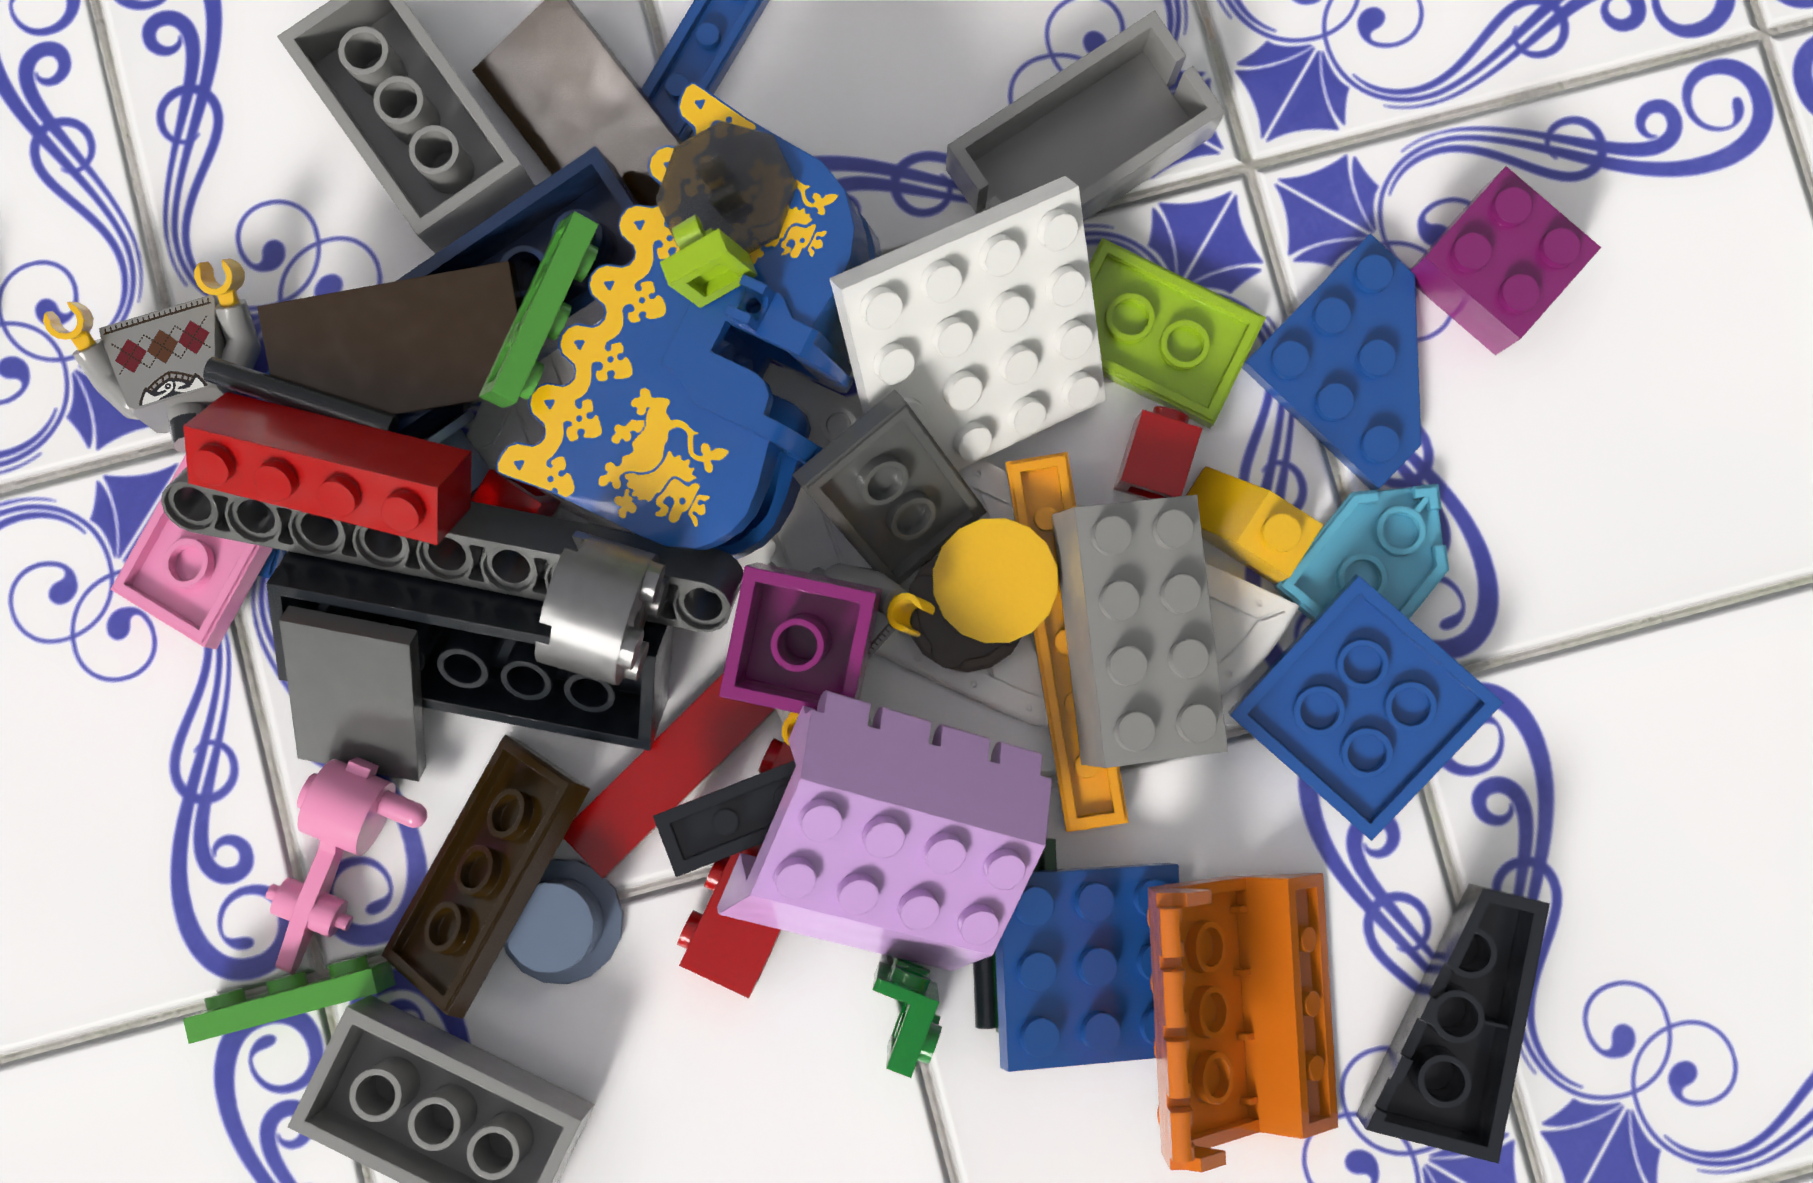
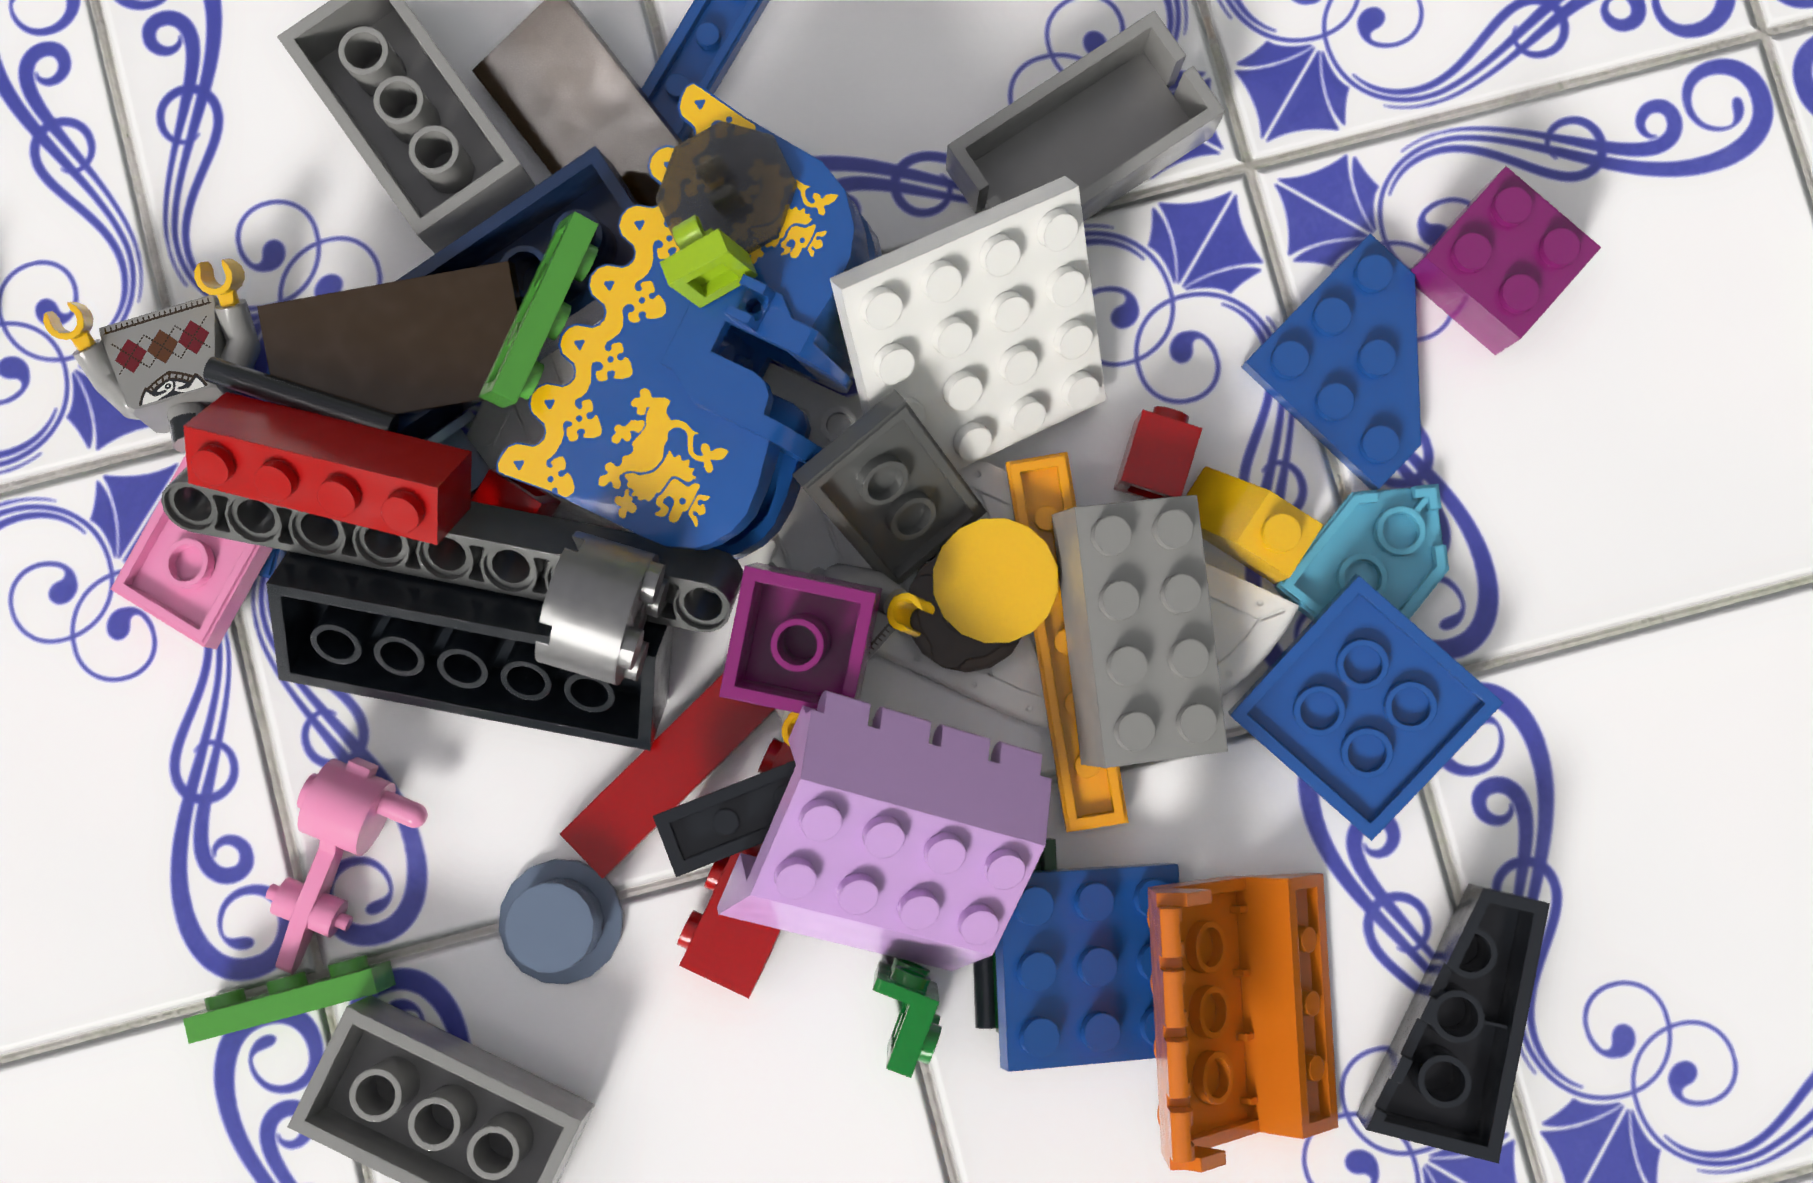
tile [279,606,426,782] -> none
dark brown tile [382,734,590,1019] -> none
lime tile [1089,238,1266,429] -> none

